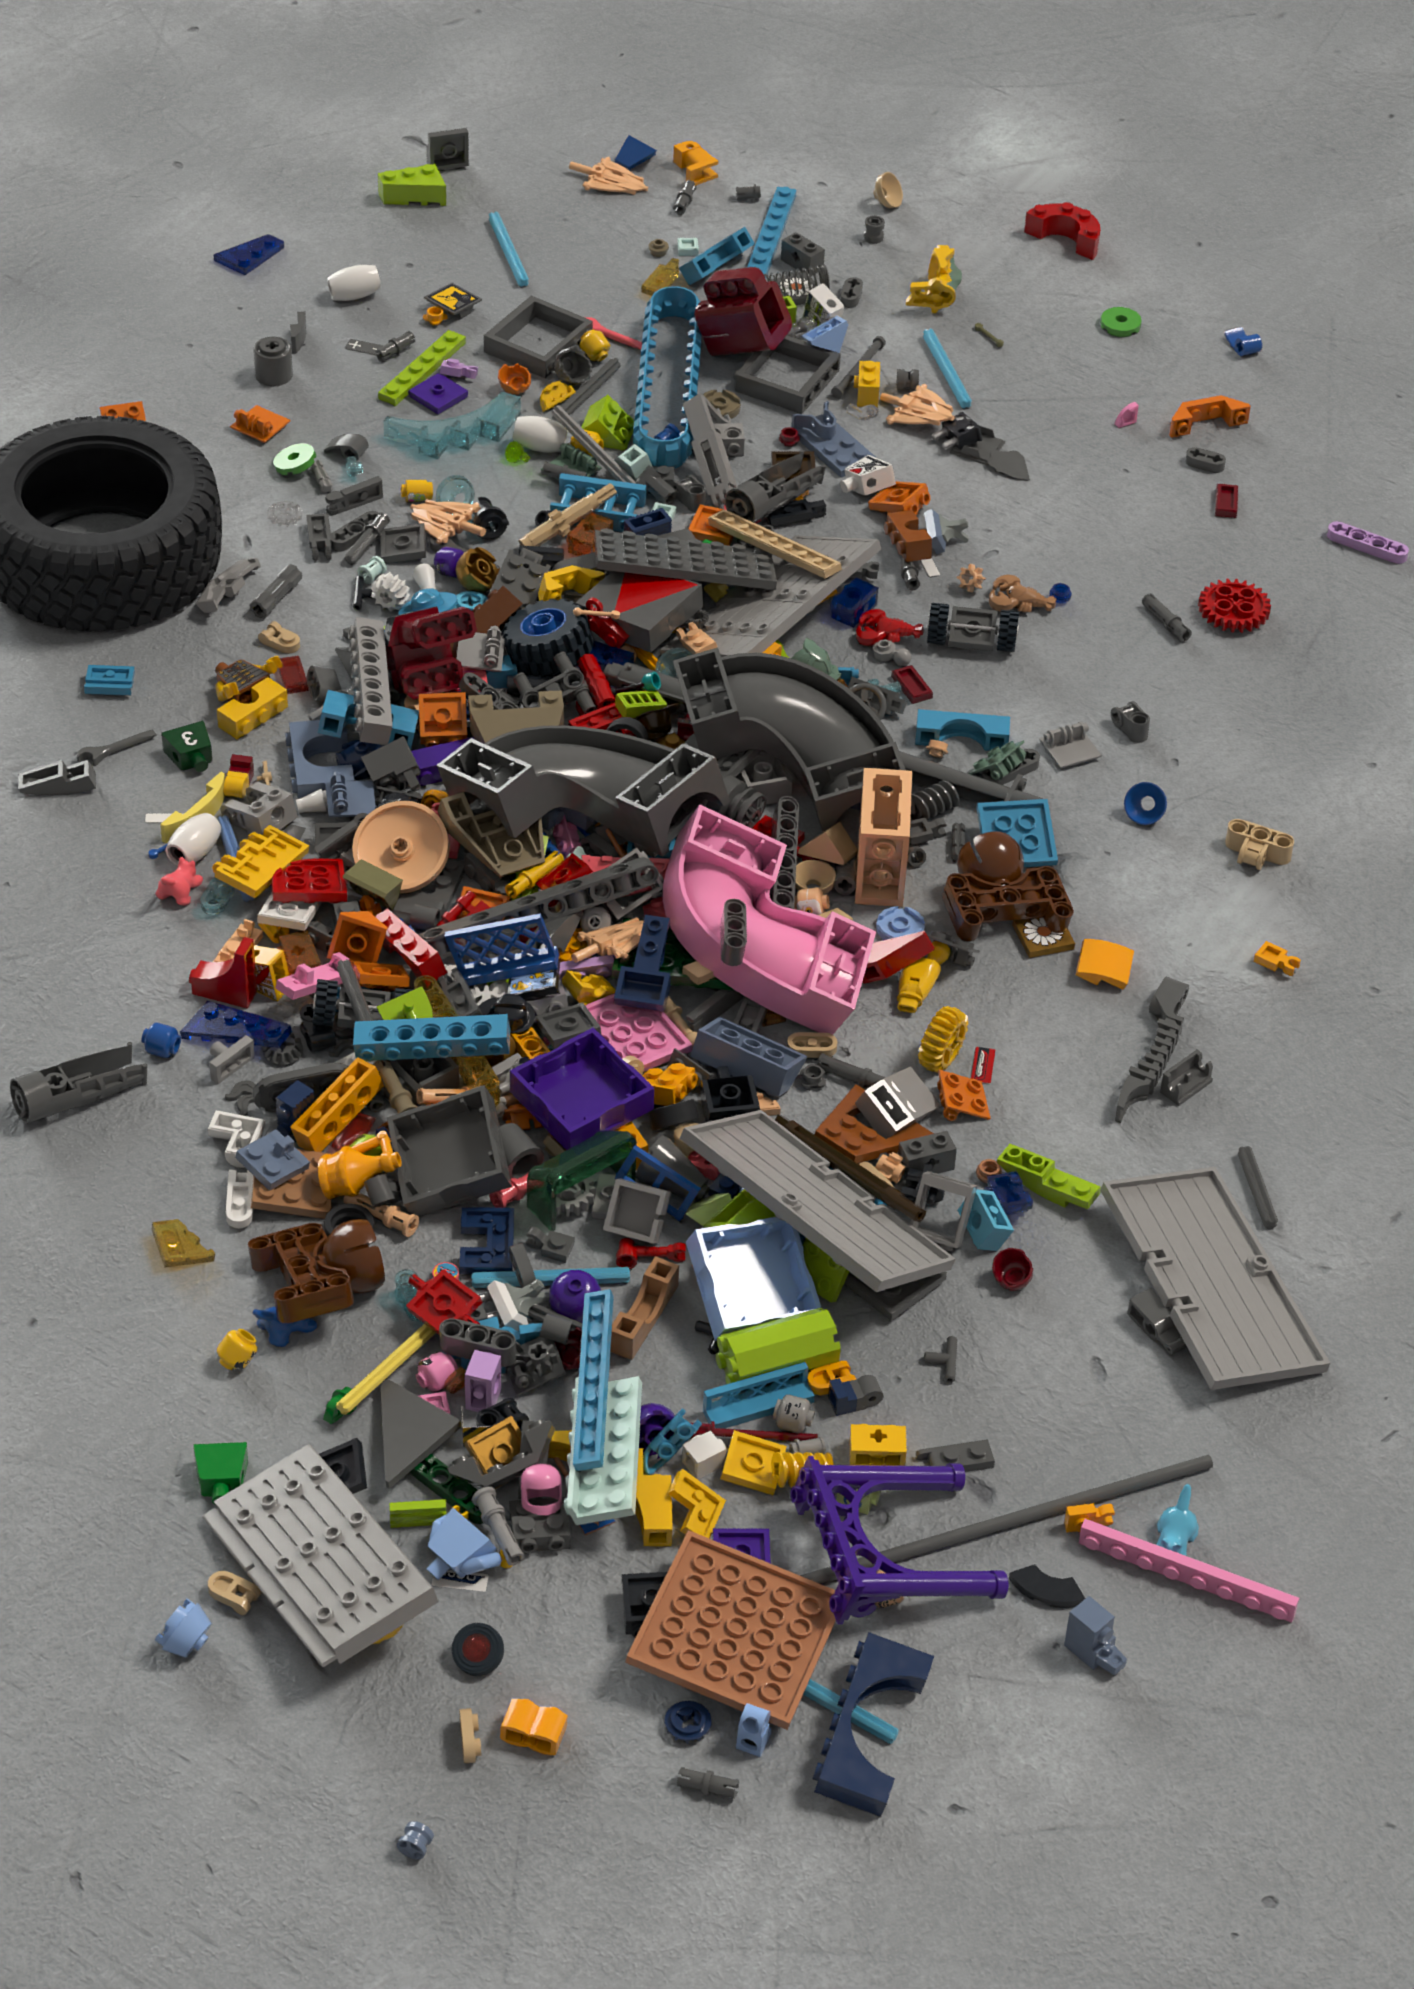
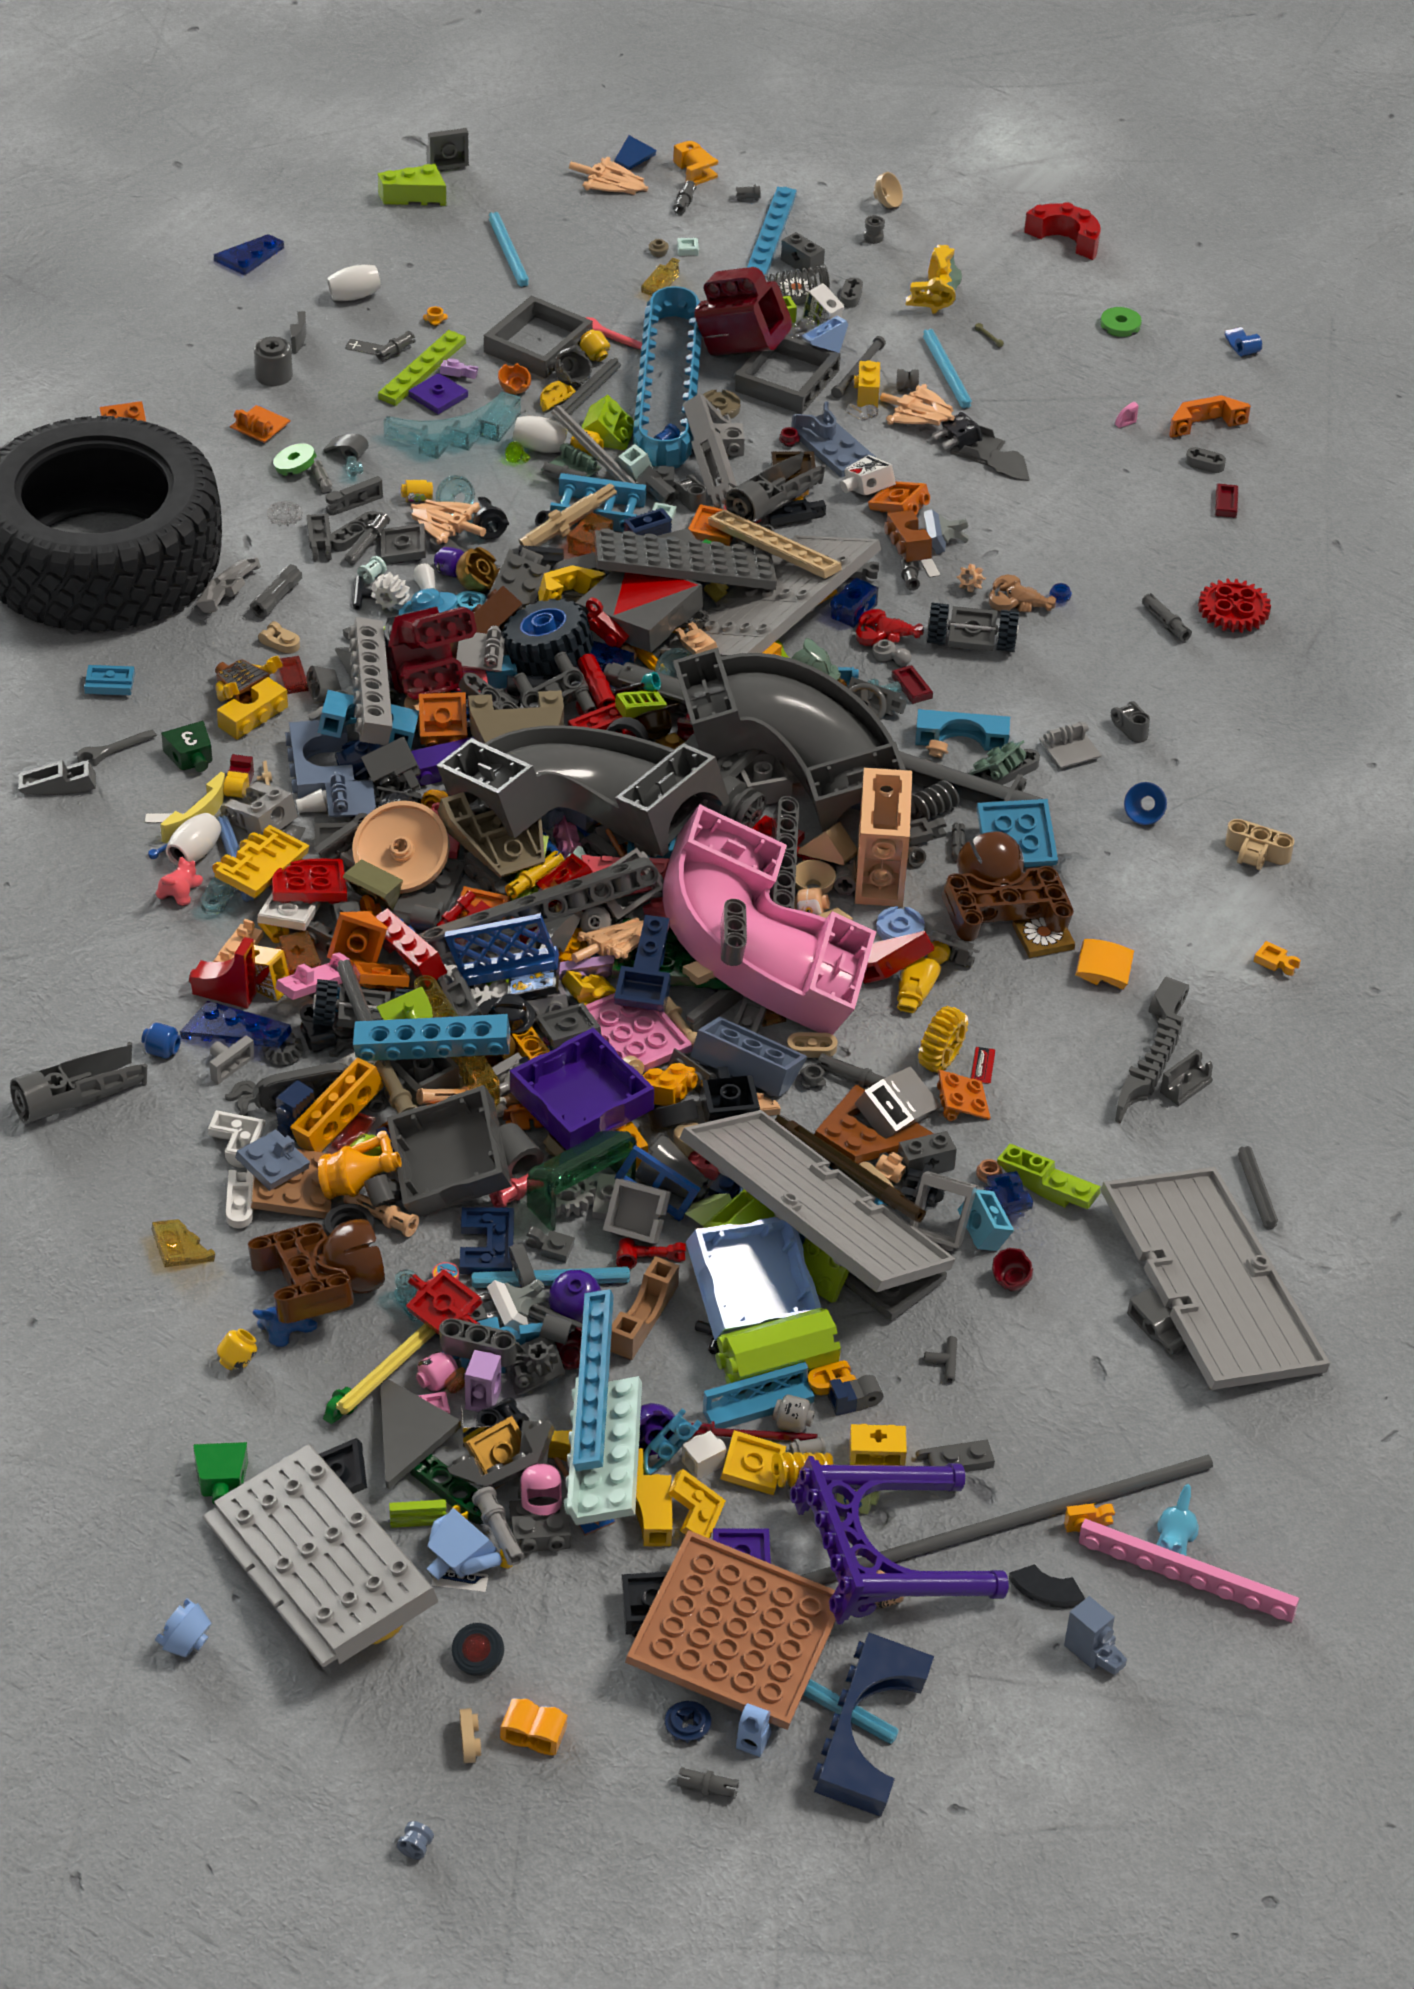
tan plate [208,1571,262,1615] -> none
piece [424,283,482,318] -> none
light nougat hinge [573,607,620,619] -> none
dark azure arch [679,227,755,285] -> none
lavender beam [1327,522,1409,564] -> none

